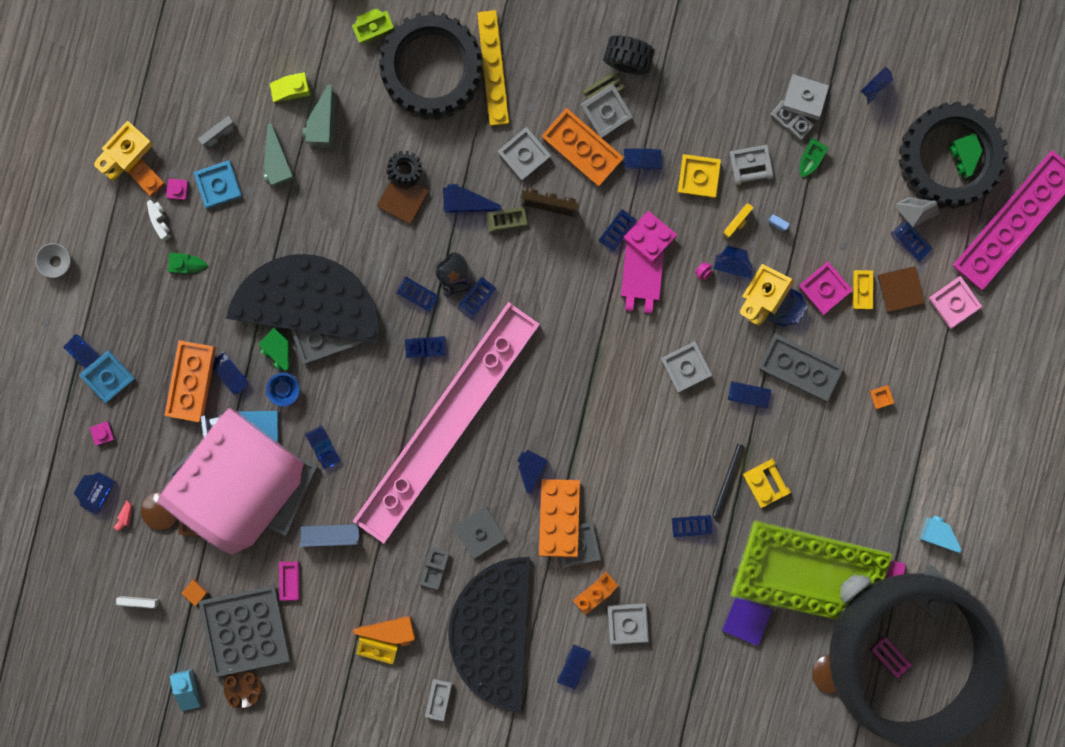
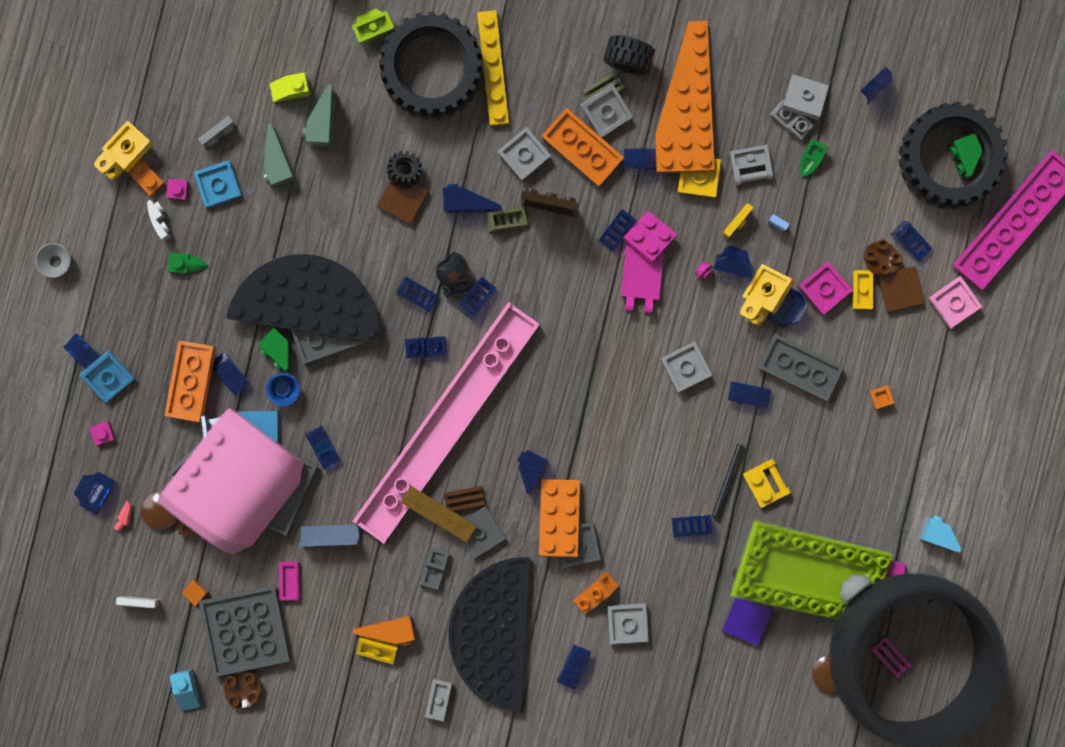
light grey slope [896,197,940,227] -> none
none -> pearl gold tile [401,486,476,543]
none -> reddish brown tile [444,486,485,511]
none -> orange wing [655,21,715,173]
none -> reddish brown dish [864,239,902,277]

